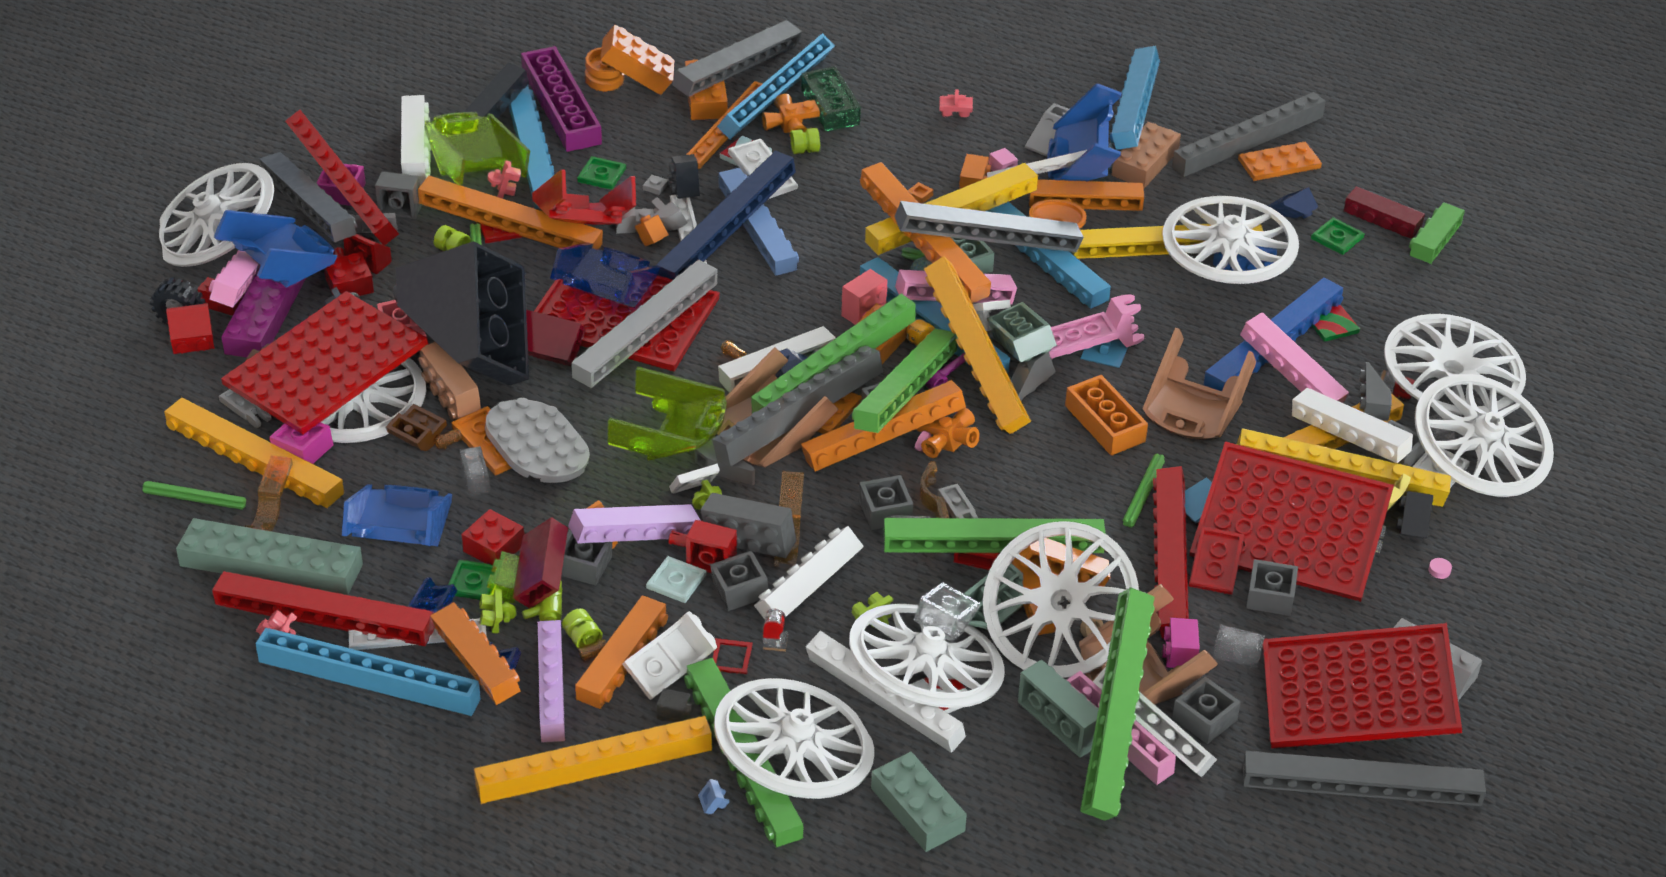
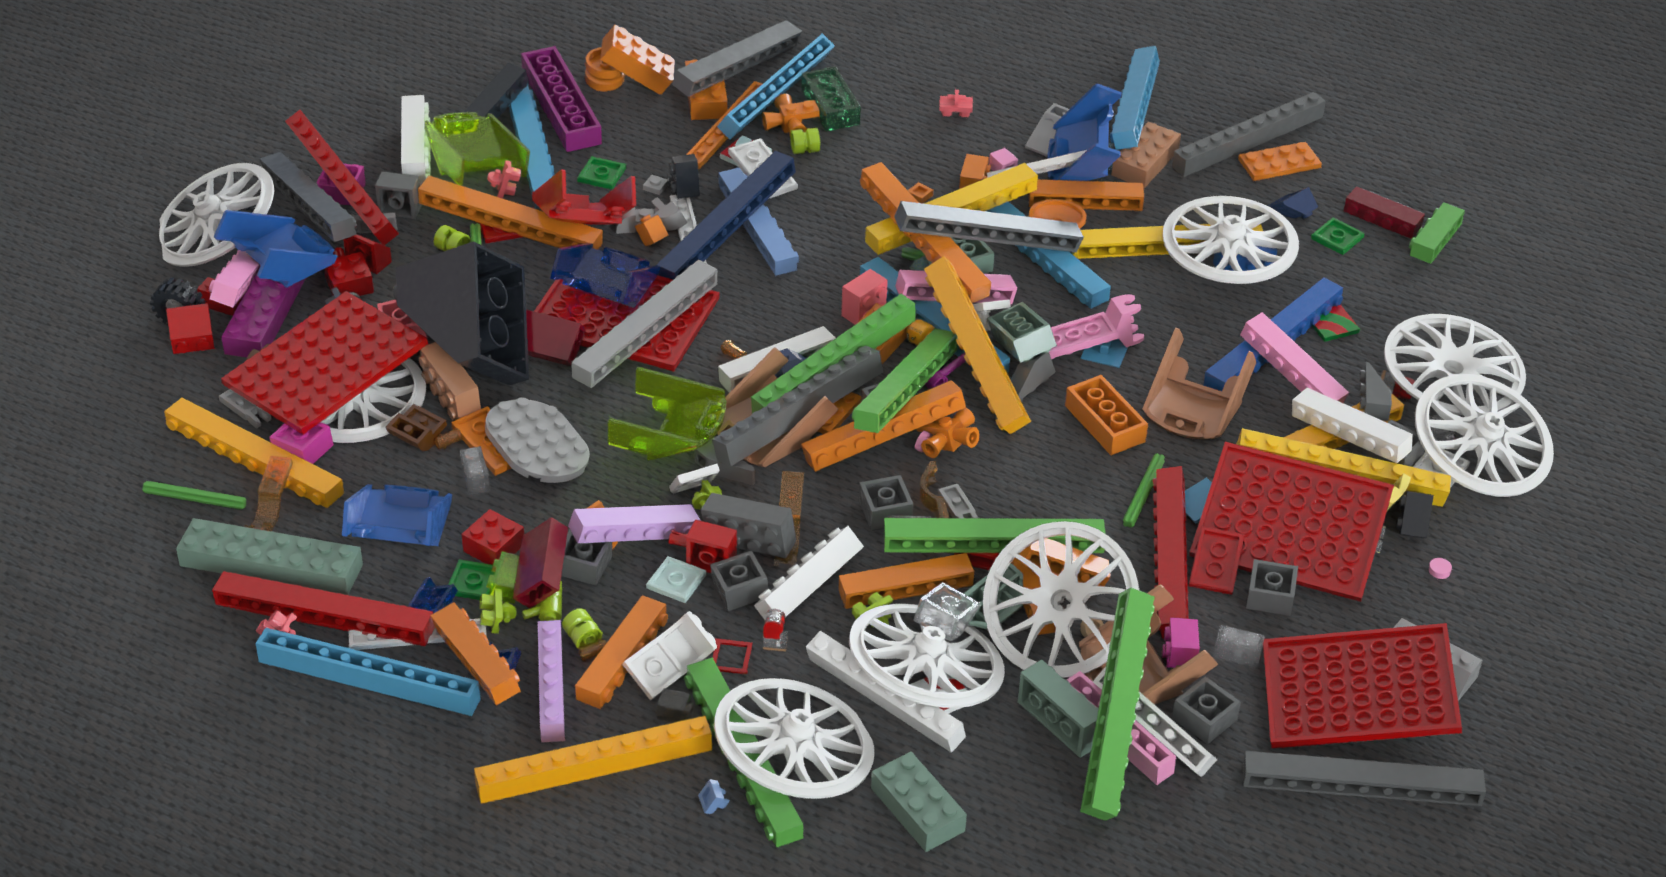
none -> orange brick [839,553,974,609]

